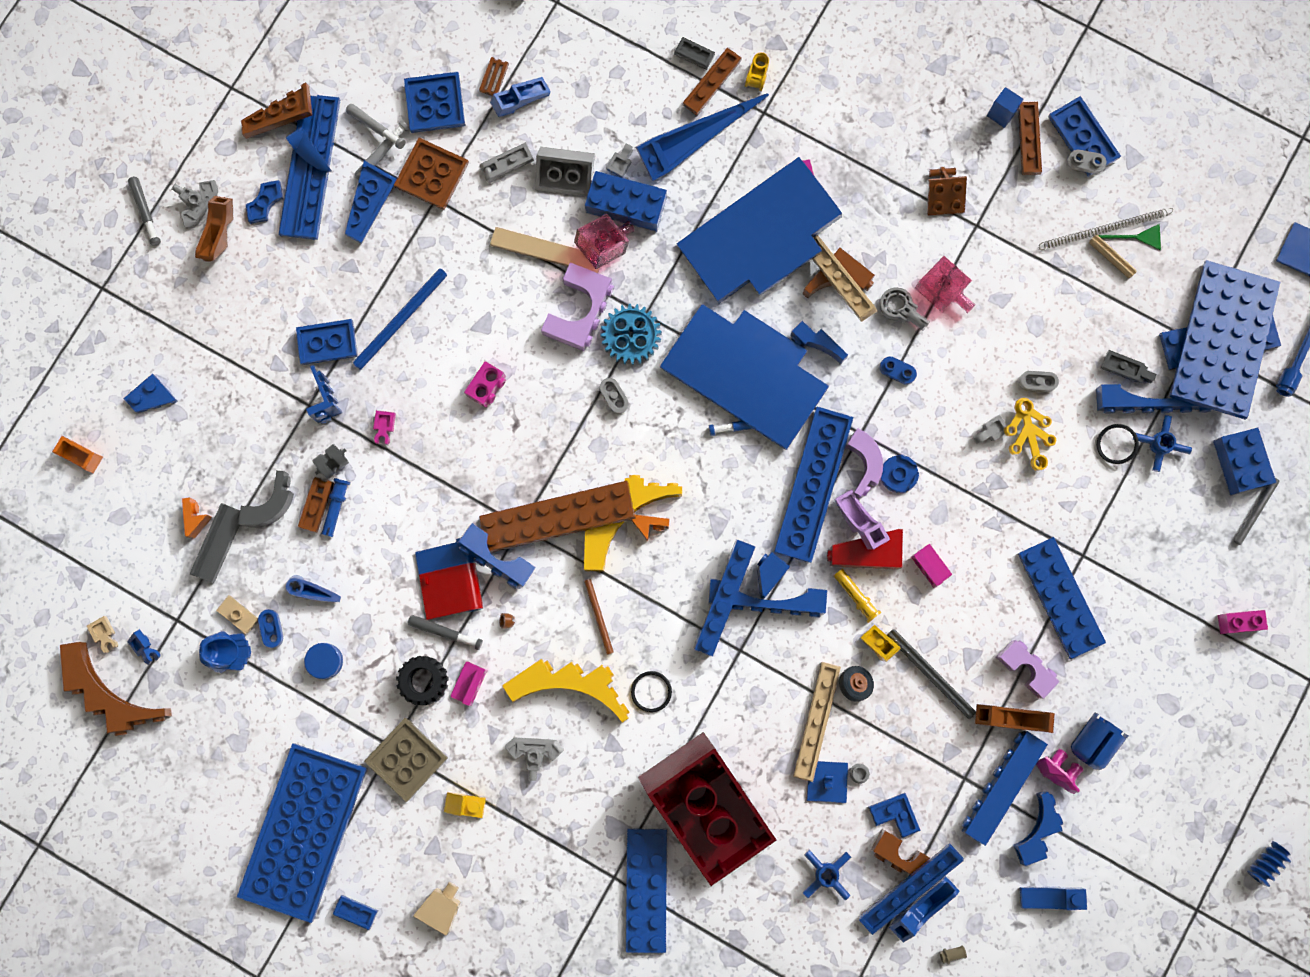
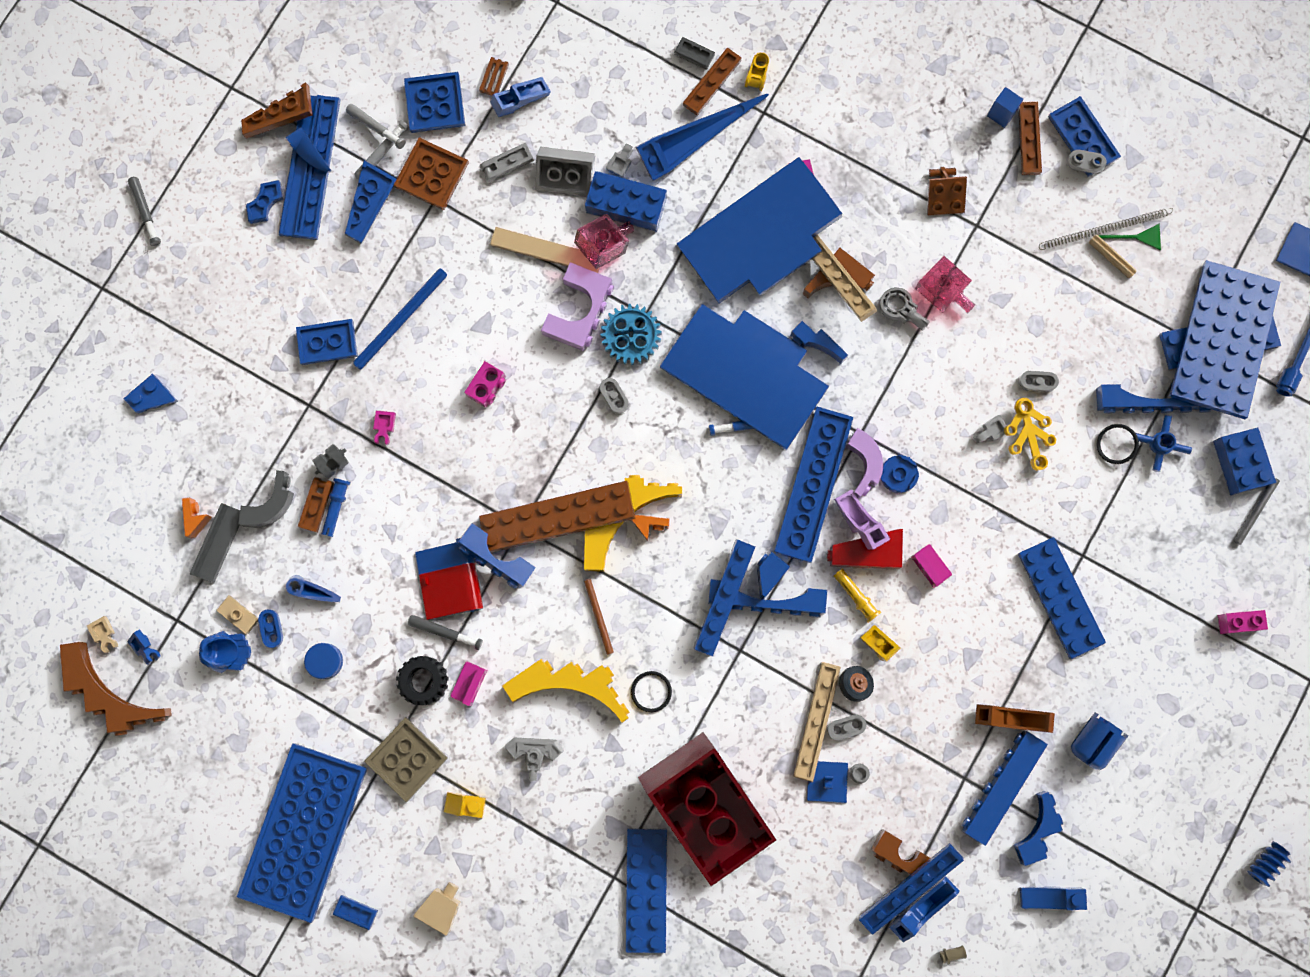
orange panel [52,436,103,473] -> none
light grey piece [171,180,218,228] -> none
dark orange arch [195,196,234,262] -> none
blue plate [306,365,342,424] -> none
dark orange hinge [499,613,515,629] -> none
blue bar [803,849,852,901] -> none
blue tile [868,792,921,838] -> none
blue plate [880,356,917,385] -> none
dark grey axle [887,629,976,719] -> none
lavender arch [996,640,1060,699] -> none
dark pink connector [1036,749,1083,794] -> none
dark grey hinge [1101,350,1157,383] -> none
none -> light grey plate [827,715,867,740]

